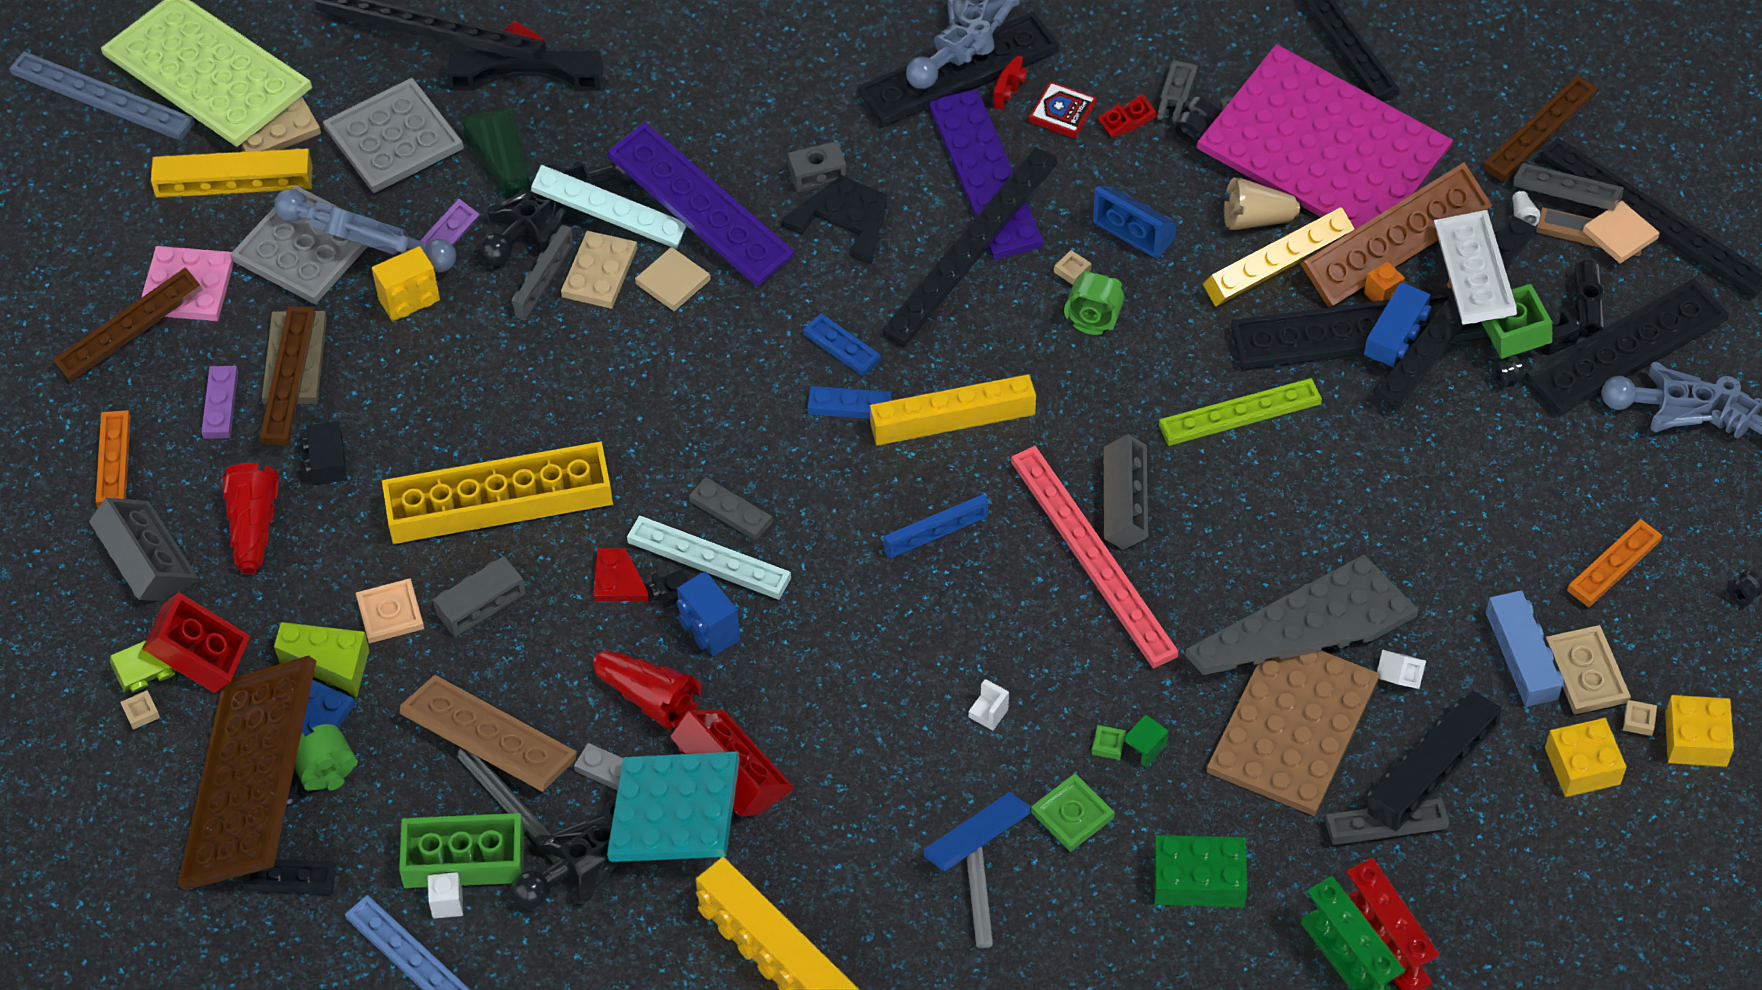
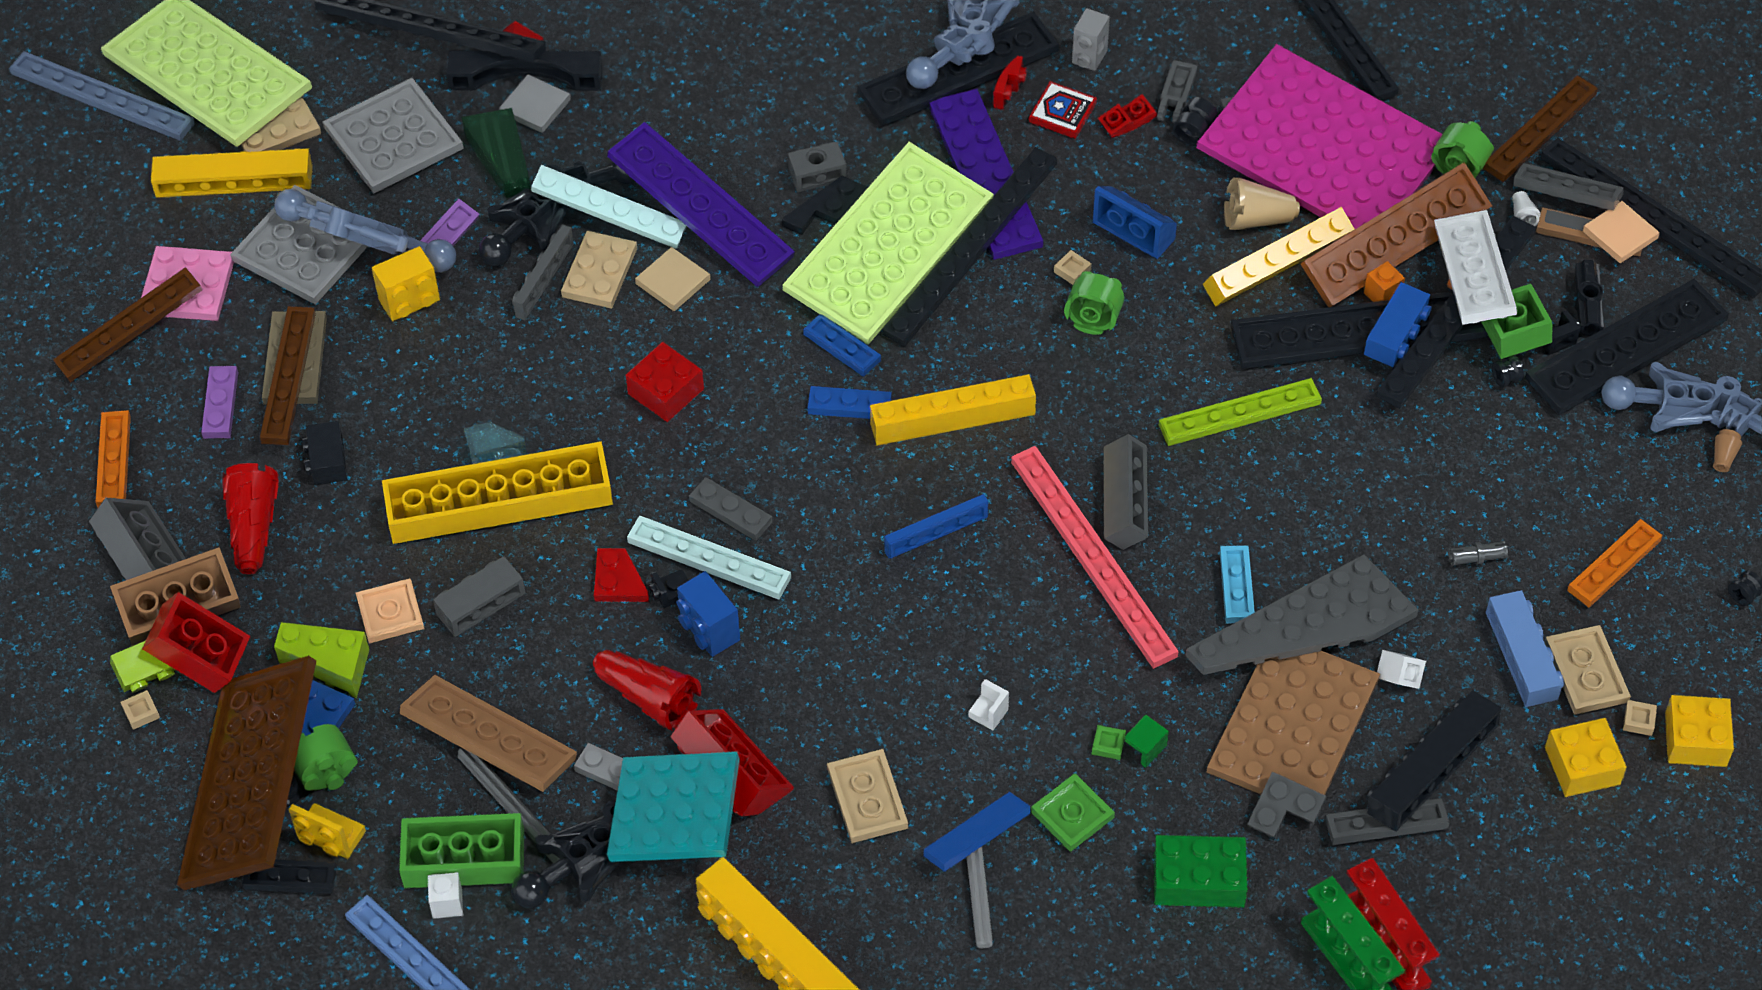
none -> medium nougat slope [110,548,241,646]
none -> yellow bracket [288,803,366,859]
none -> clear light blue slope [464,422,527,464]
none -> light grey tile [499,75,571,133]
none -> red brick [626,342,704,422]
none -> yellowish green plate [783,142,993,345]
none -> tan plate [827,749,908,843]
none -> light grey brick [1072,8,1110,71]
none -> medium azure plate [1220,546,1255,624]
none -> dark grey plate [1247,772,1327,838]
none -> bright green brick [1431,121,1494,178]
none -> dark grey pin [1448,541,1508,566]
none -> medium nougat cone [1713,429,1742,472]

